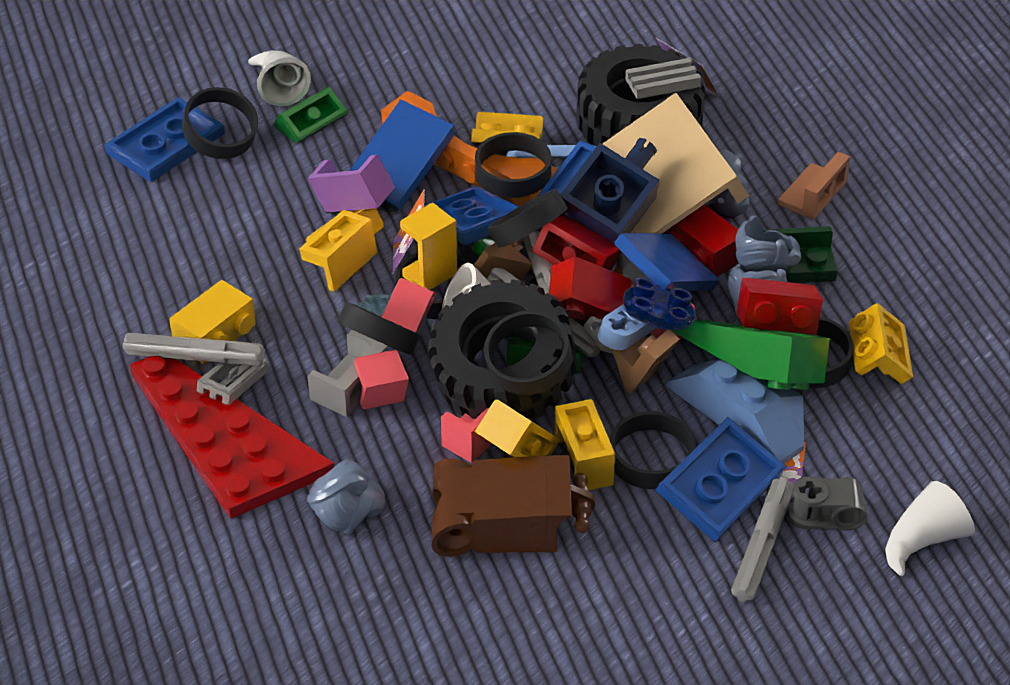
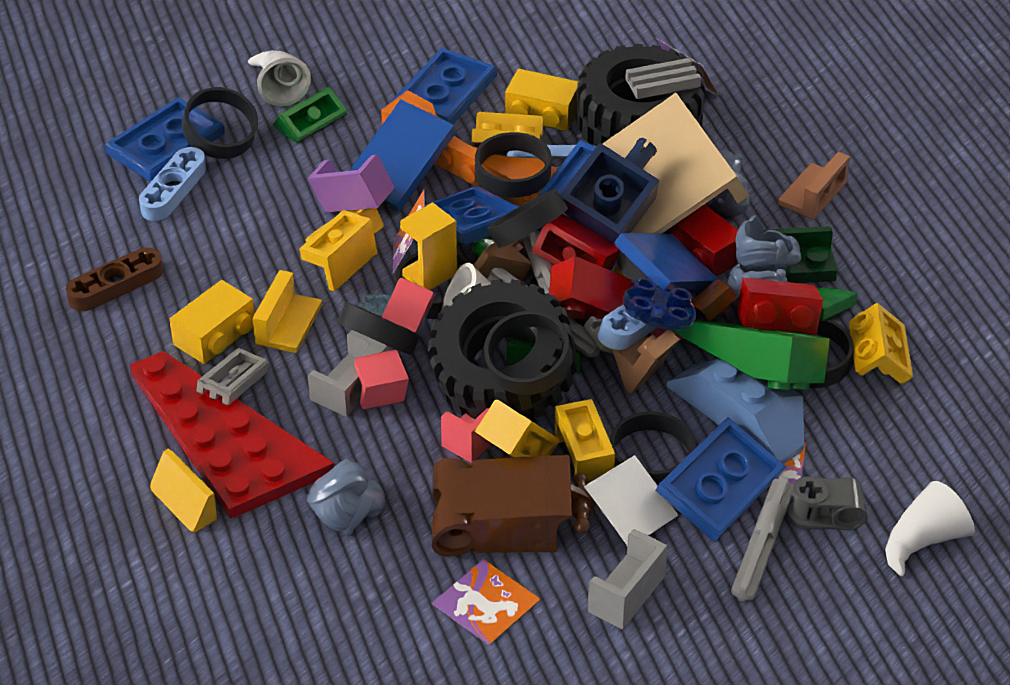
light grey axle [123,333,265,366] -> none
none -> reddish brown beam [66,247,163,311]
none -> light blue beam [139,147,206,221]
none -> yellow slope [150,448,217,533]
none -> yellow panel [253,270,322,353]
none -> blue tile [392,48,497,124]
none -> sticker [431,559,541,645]
none -> yellow brick [505,69,579,131]
none -> white sticker [584,455,679,546]
none -> light grey panel [588,529,667,630]
none -> reddish brown slope [690,279,738,321]
none -> green tile [817,288,858,322]

